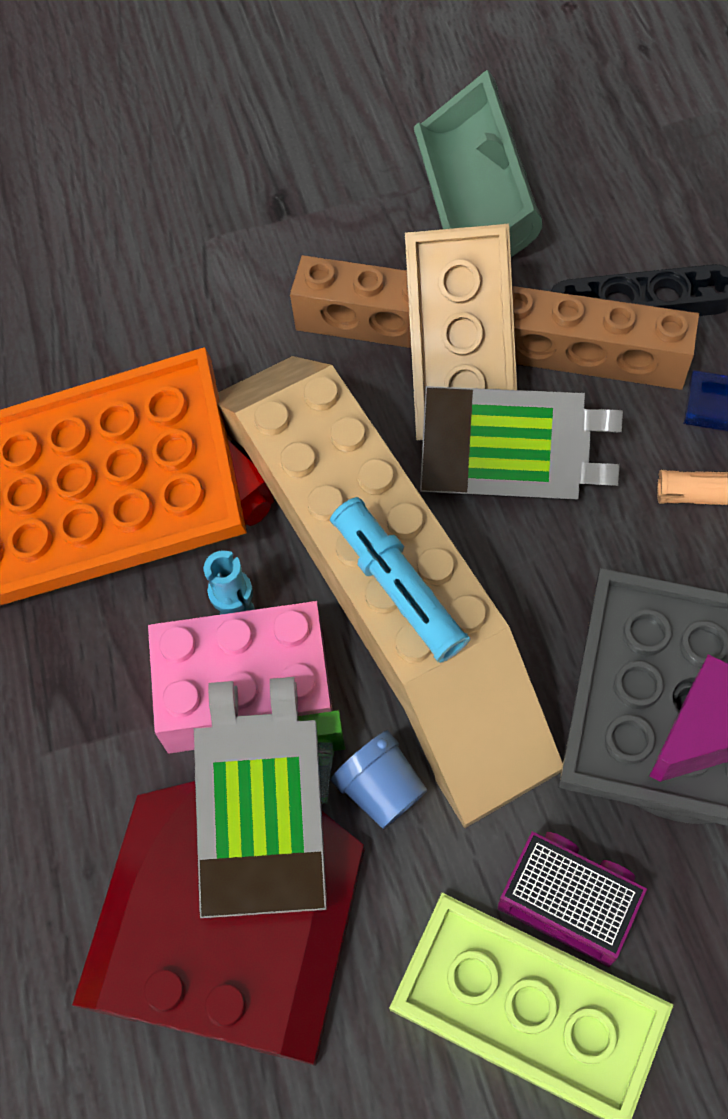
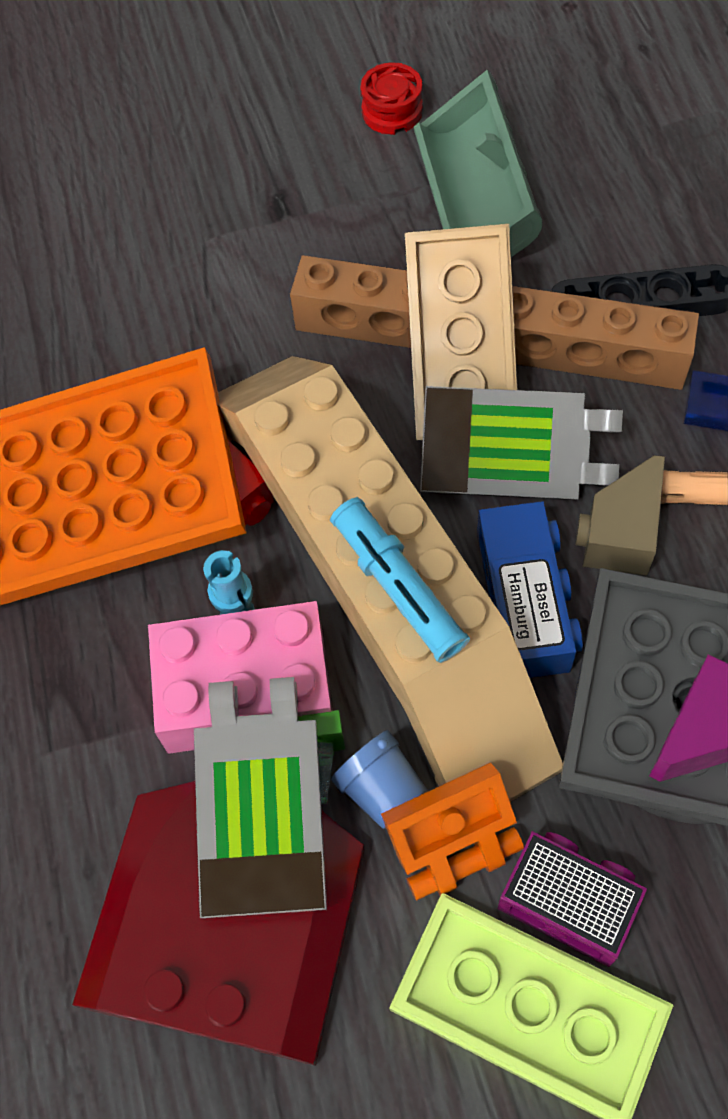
none -> red wheel [360,62,423,135]
none -> orange plate [381,762,524,901]
none -> blue brick [477,501,583,678]
none -> dark tan slope [575,455,665,576]

